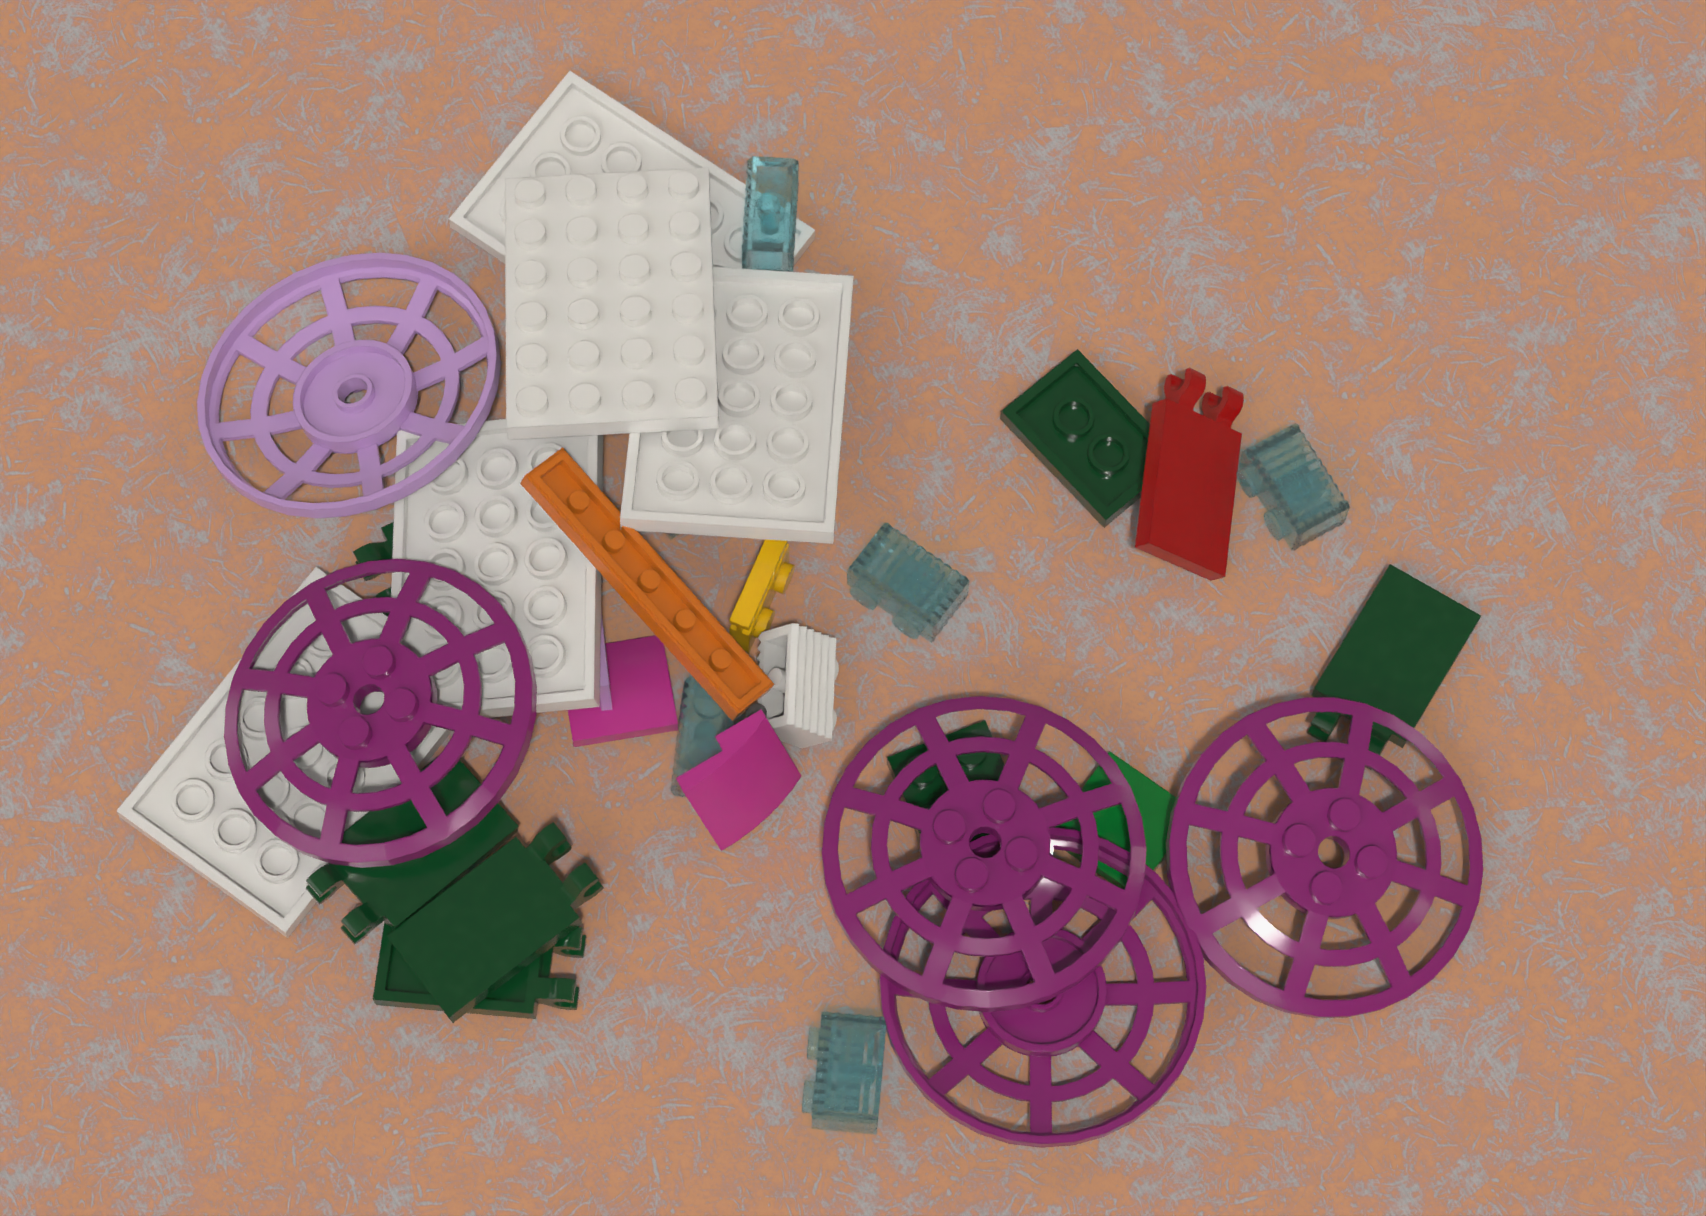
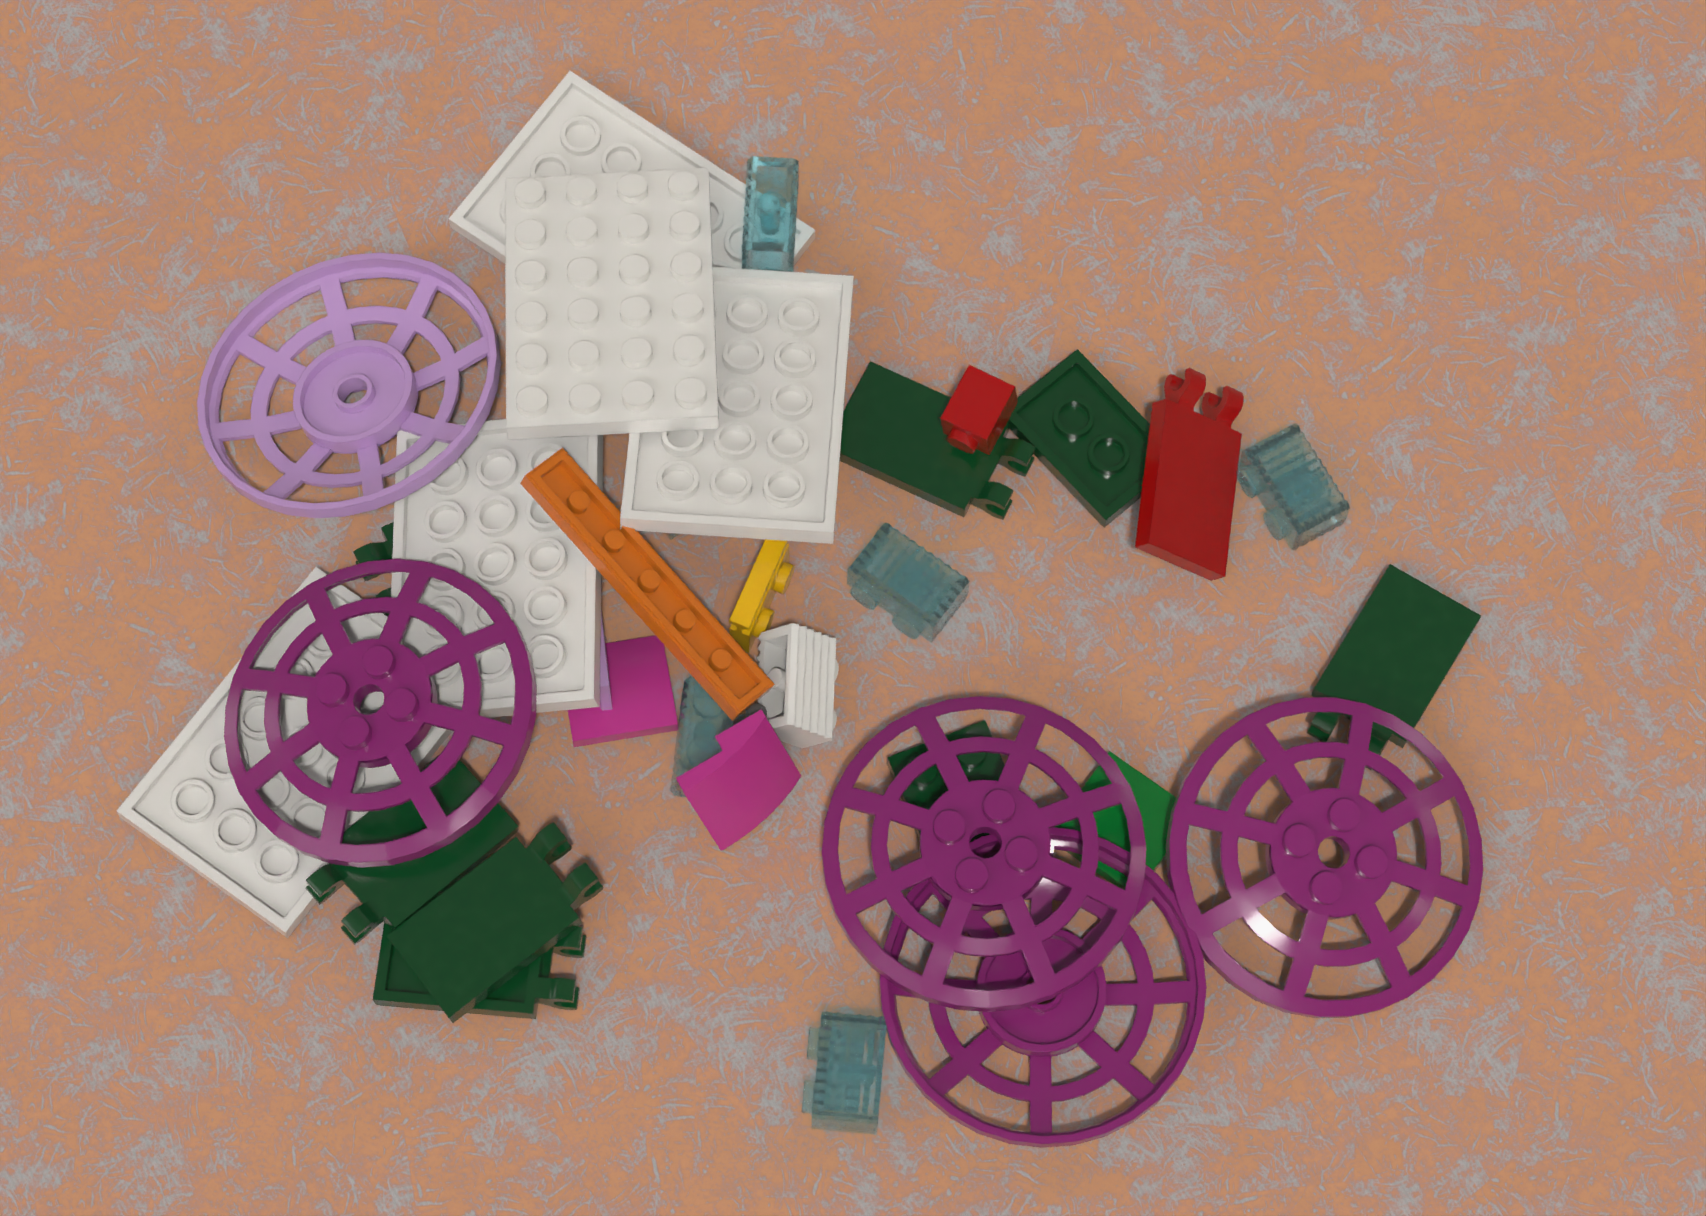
none -> dark green tile [840,361,1036,520]
none -> red brick [940,365,1018,455]

